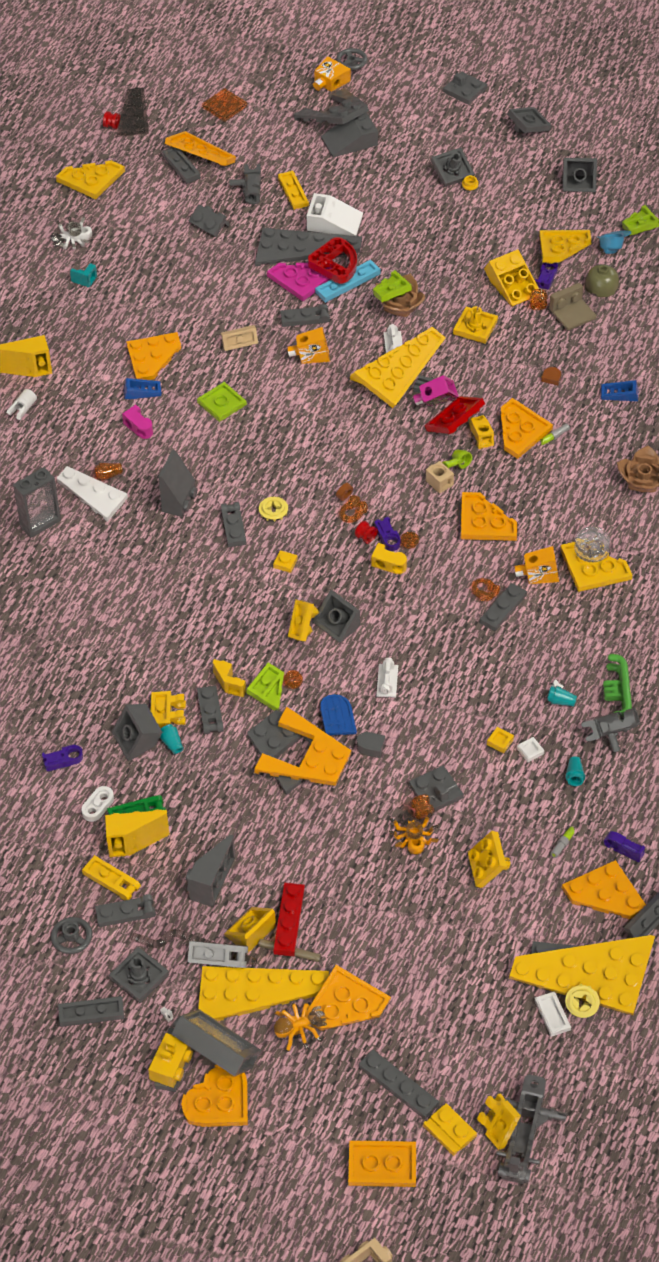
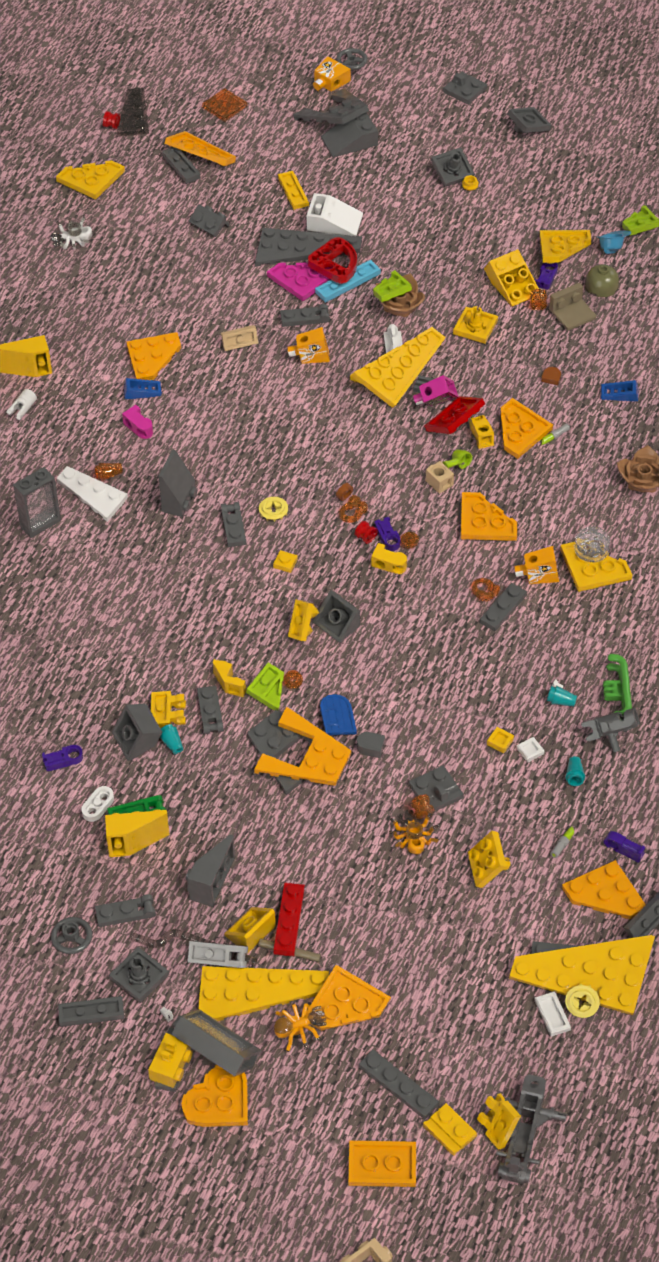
teal panel [70,263,97,287] -> none
yellow plate [82,855,141,901] -> none
lime tile [197,382,247,422] -> none
dark grey piece [229,164,261,204] -> none
white hinge [376,658,398,698] -> none
dark grey slope [562,158,597,192] -> none

